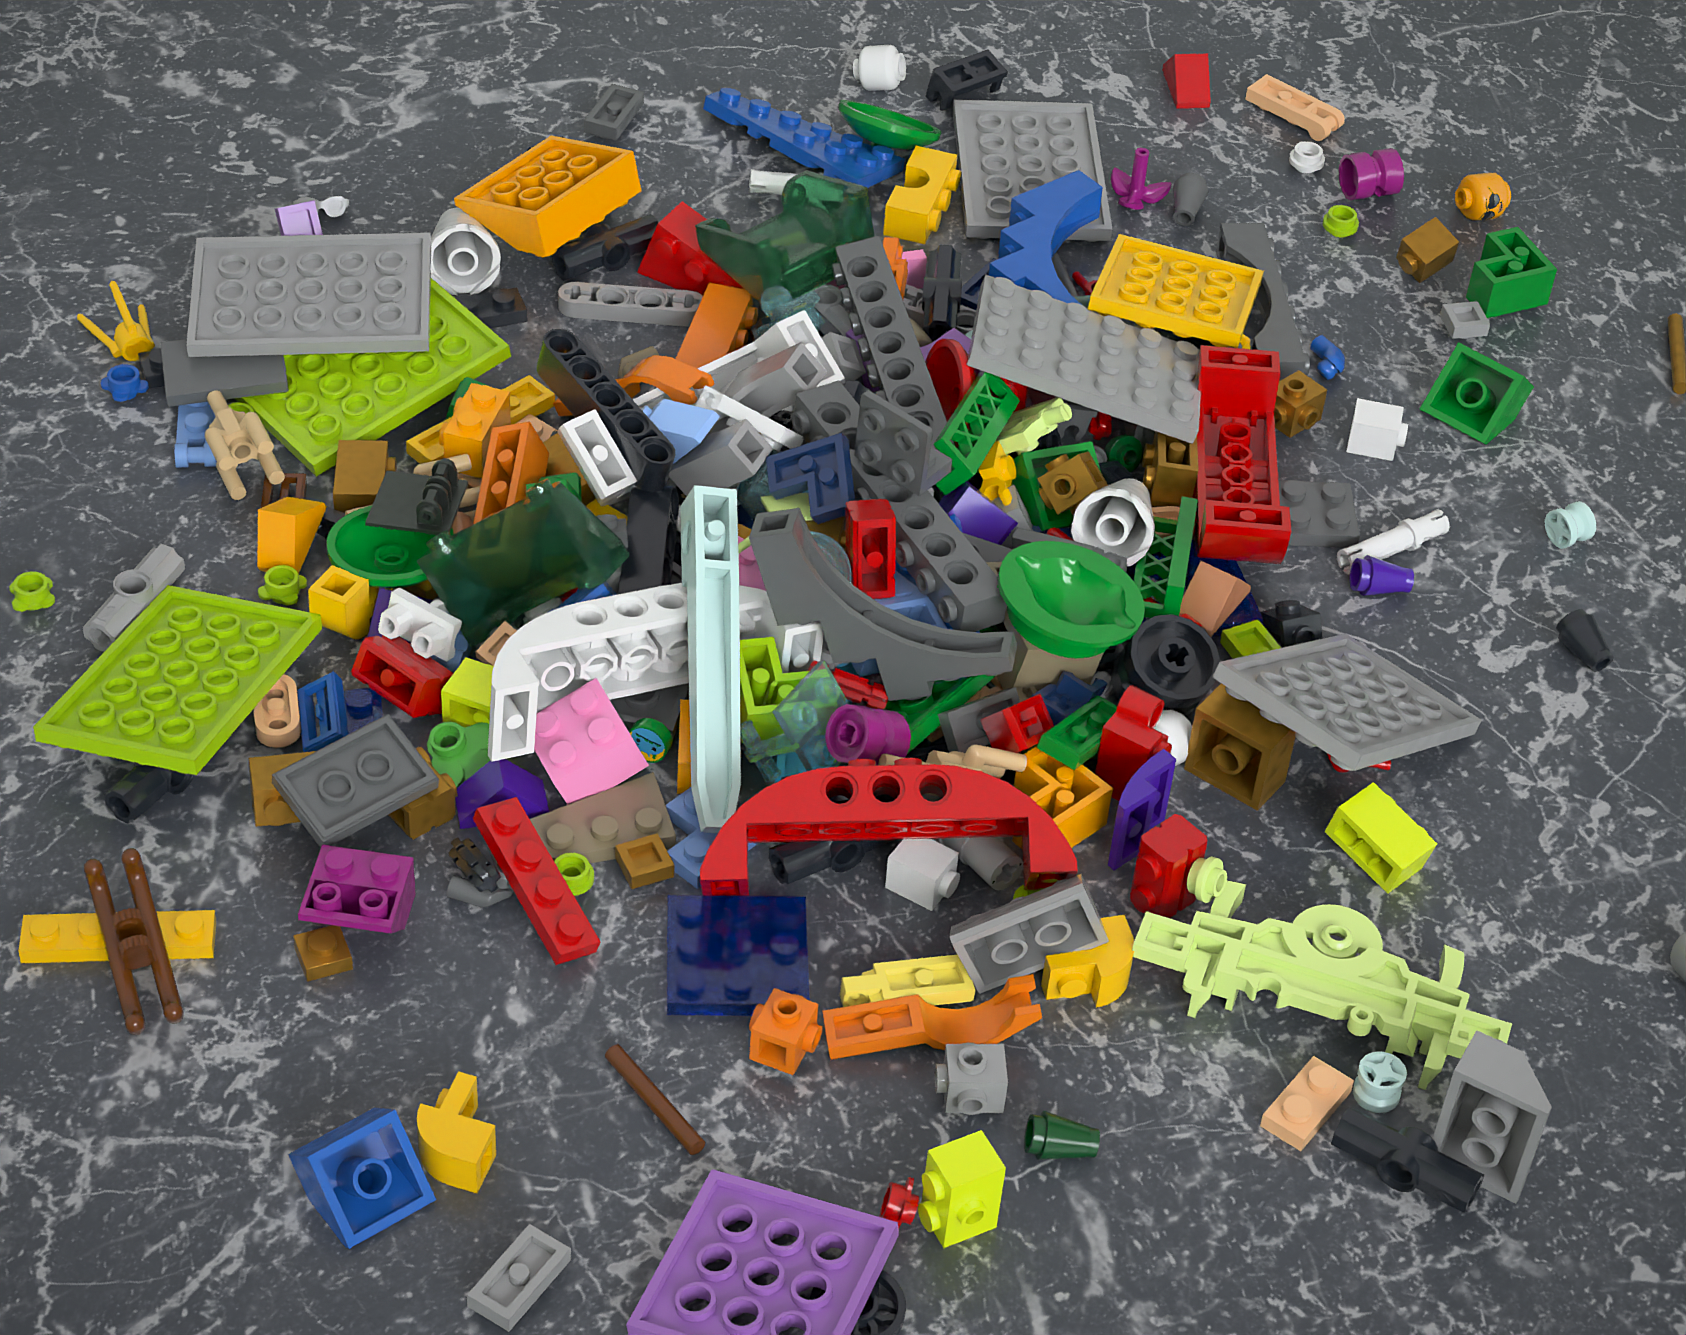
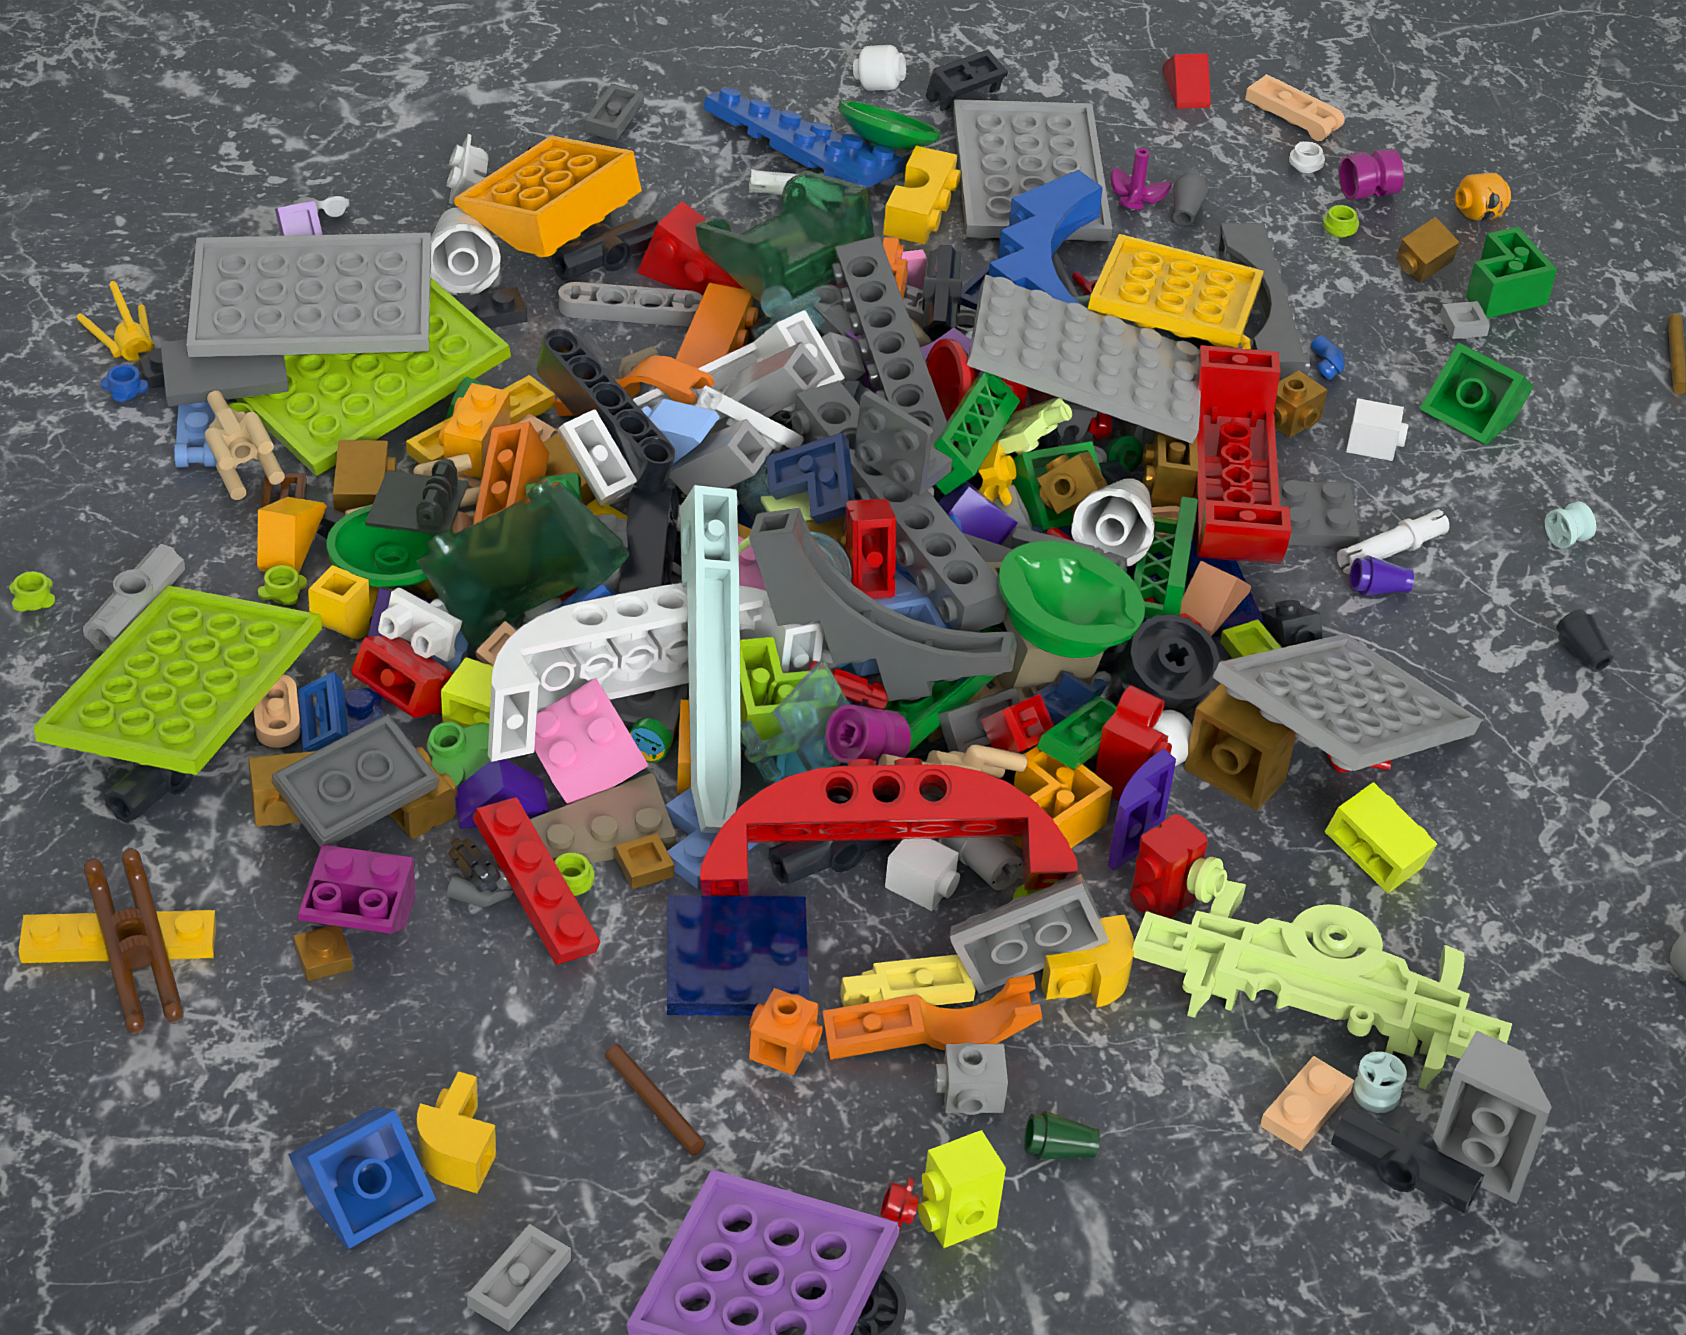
none -> white hinge [446,134,489,204]

